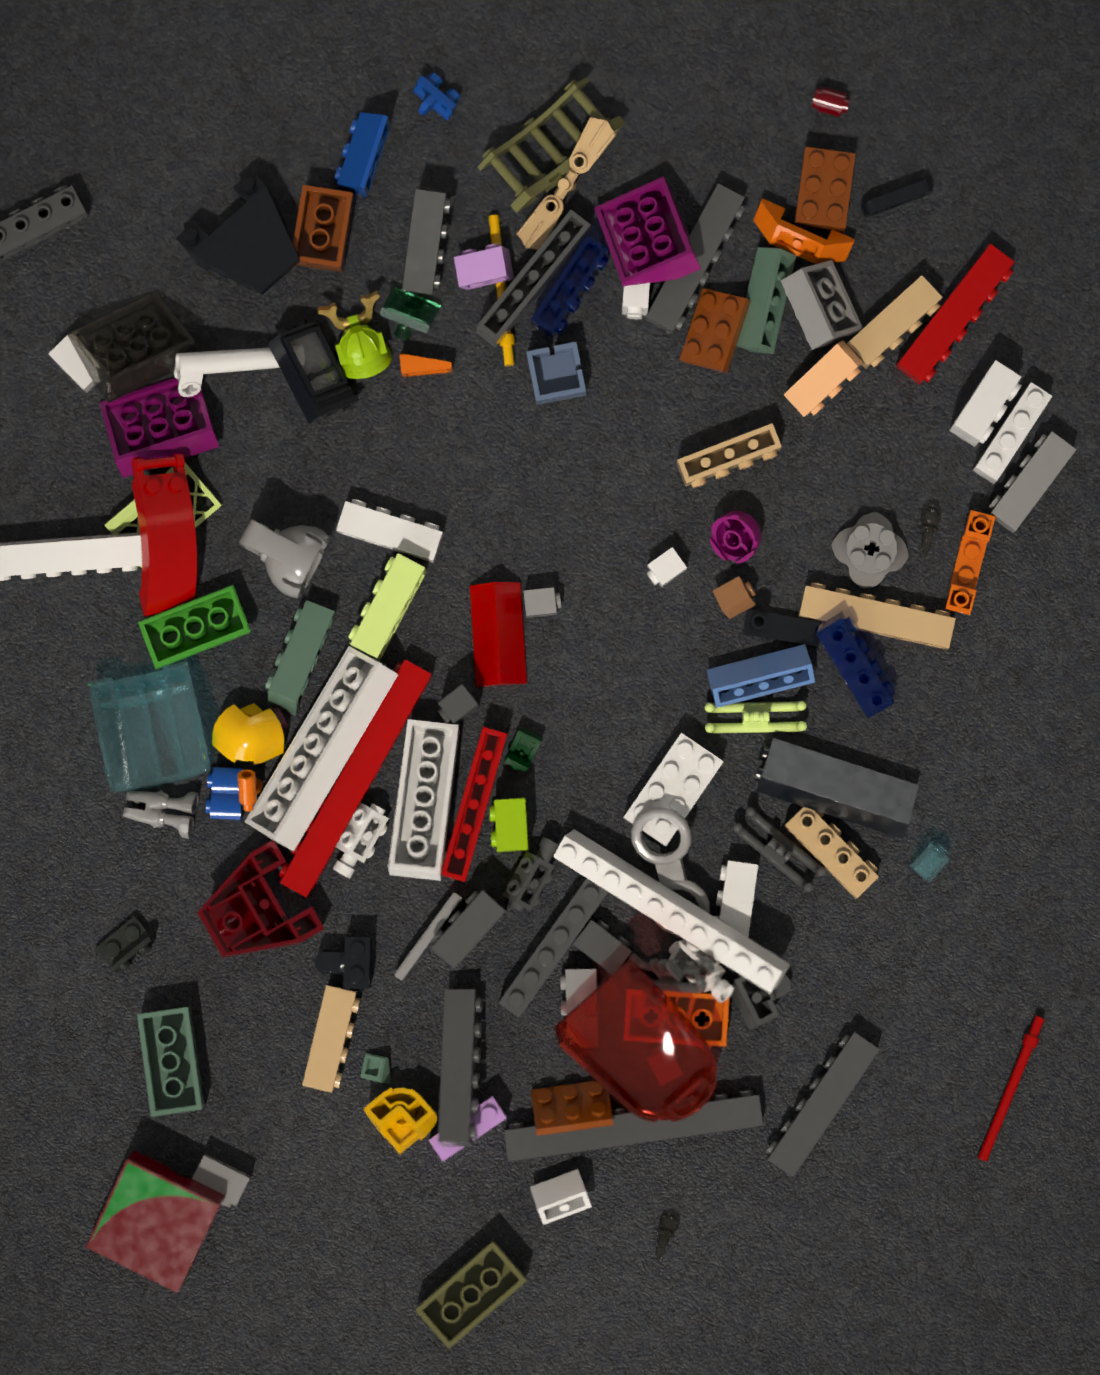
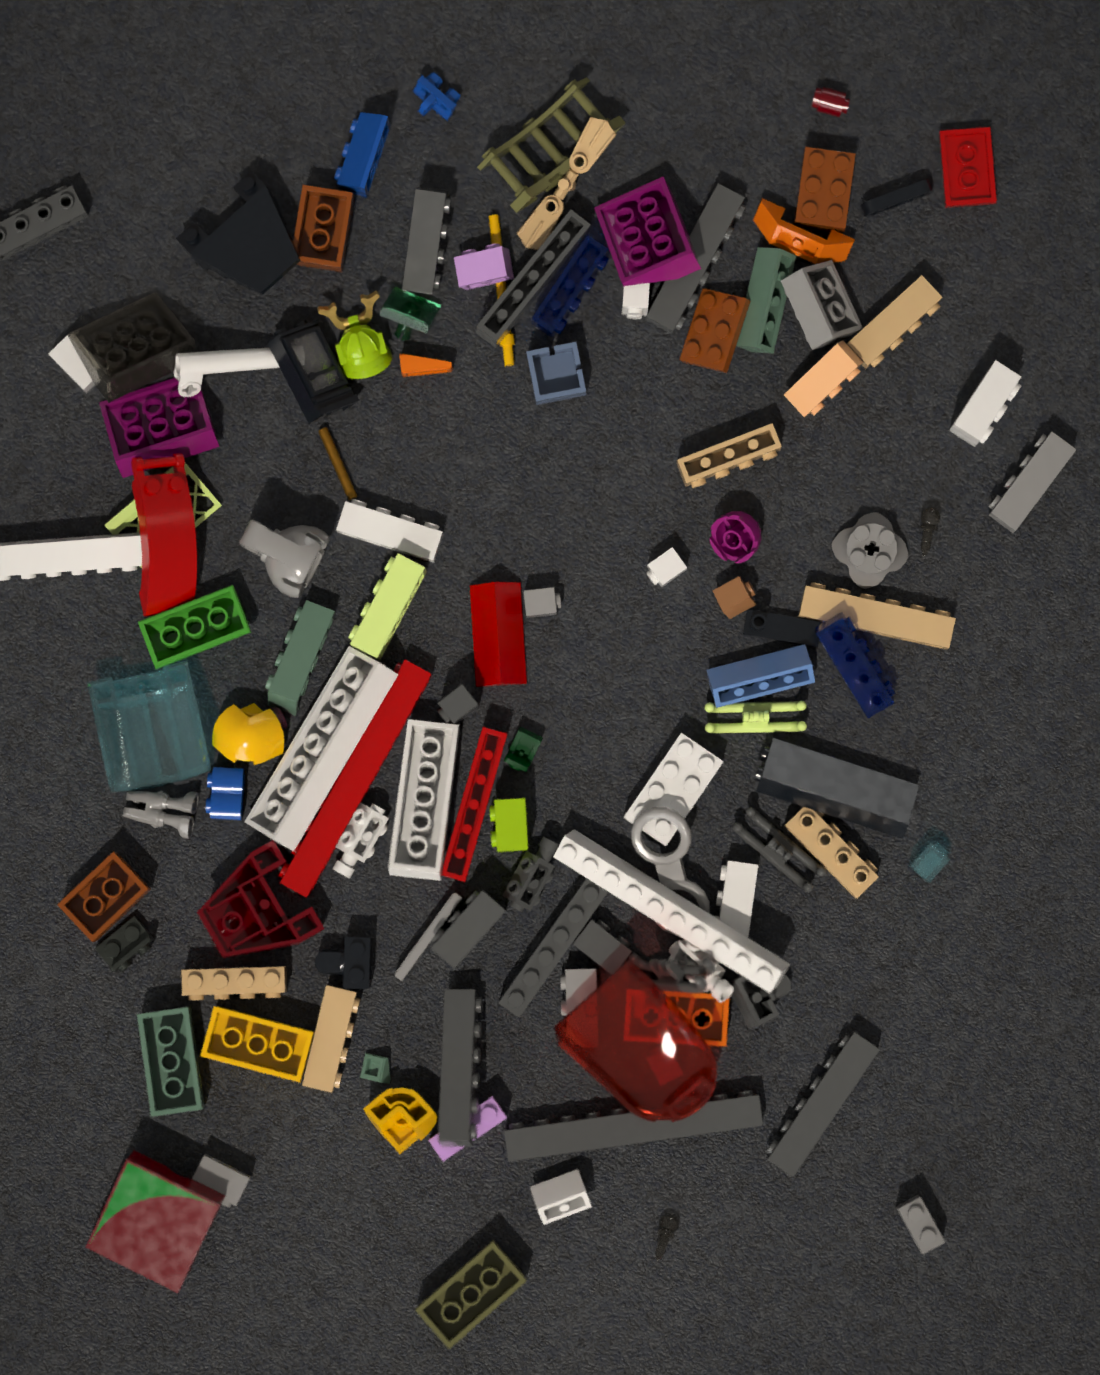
orange plant [237,770,263,812] -> none
dark orange plate [531,1079,613,1136] -> none
red brick [896,243,1014,385] -> none
orange slope [945,510,996,615] -> none
white brick [973,382,1052,484] -> none
red bar [977,1015,1045,1162] -> none
none -> dark orange brick [57,852,151,942]
none -> tan brick [181,966,287,1000]
none -> yellow brick [201,1005,315,1082]
none -> pearl gold bar [318,427,358,500]
none -> light grey brick [896,1195,945,1255]
none -> red plate [939,127,997,208]

